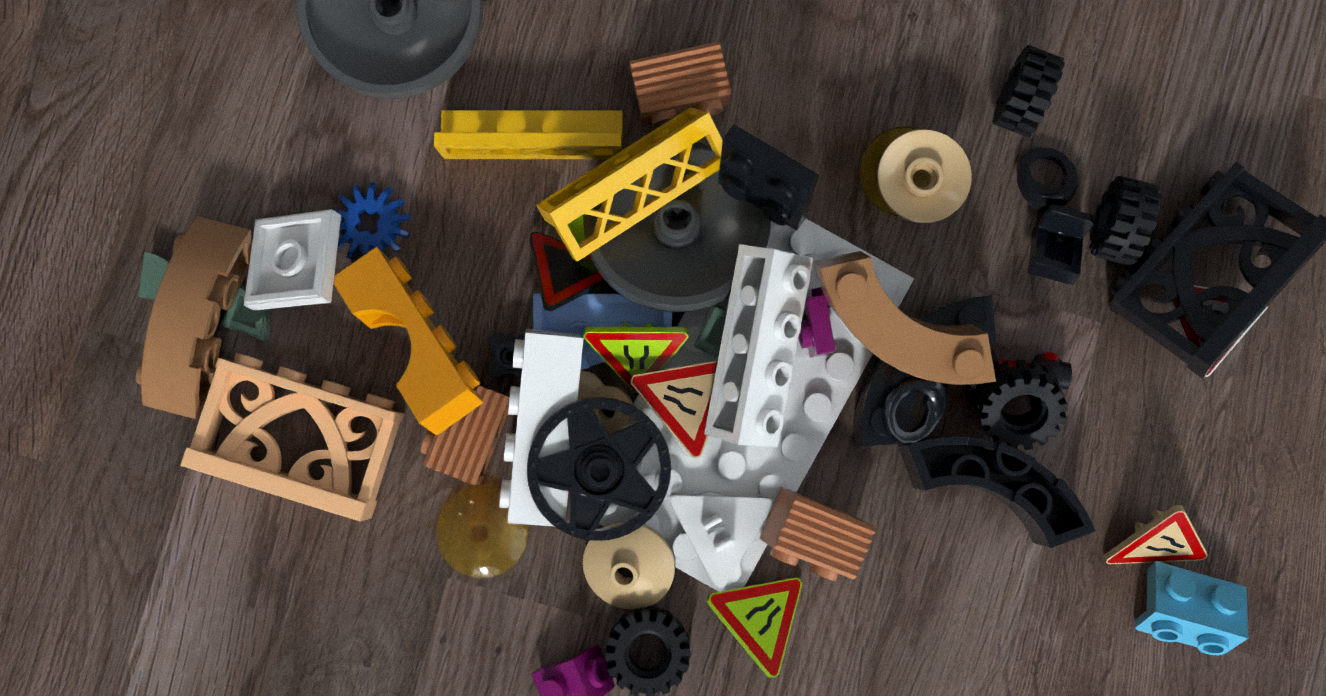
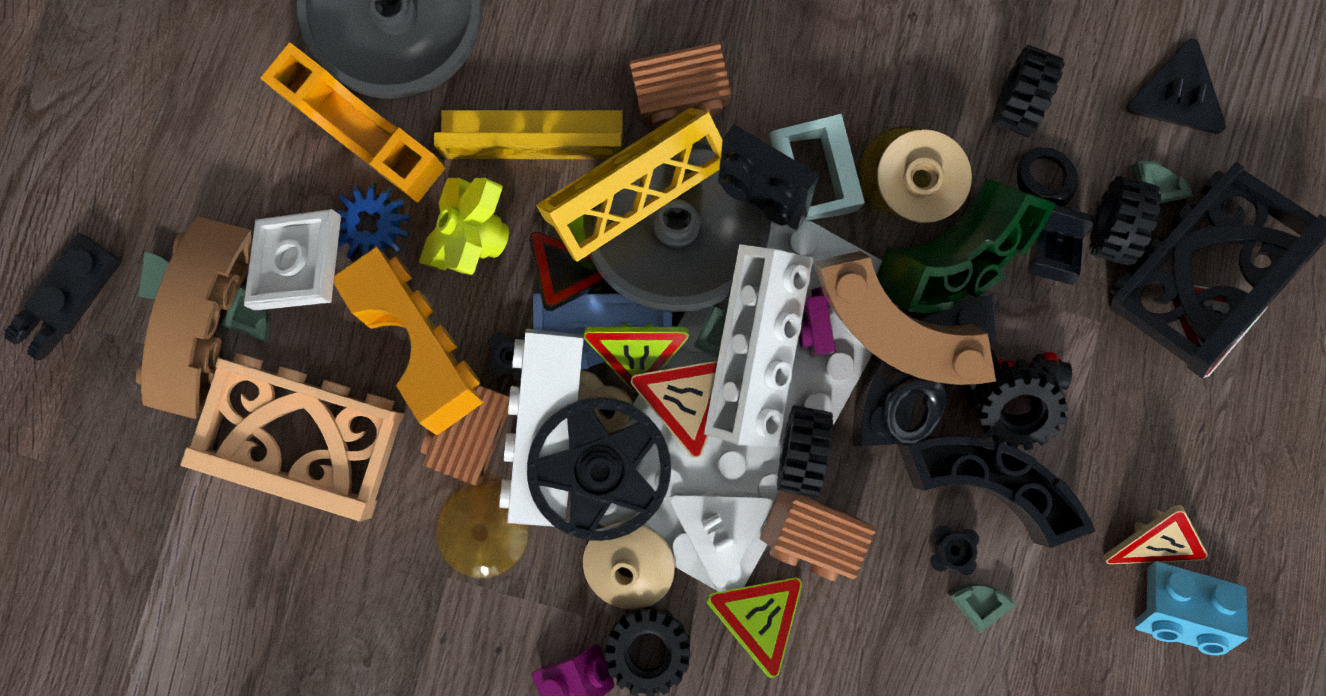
none -> black hinge [4,232,122,361]
none -> light orange arch [260,42,446,203]
none -> neon yellow plant [419,178,509,275]
none -> light aqua tile [769,114,865,221]
none -> black tyre [777,405,833,498]
none -> dark green brick [876,178,1056,313]
none -> black plate [930,526,979,575]
none -> sand green tile [948,584,1016,633]
none -> black piece [1126,39,1226,134]
none -> sand green tile [1132,161,1193,205]

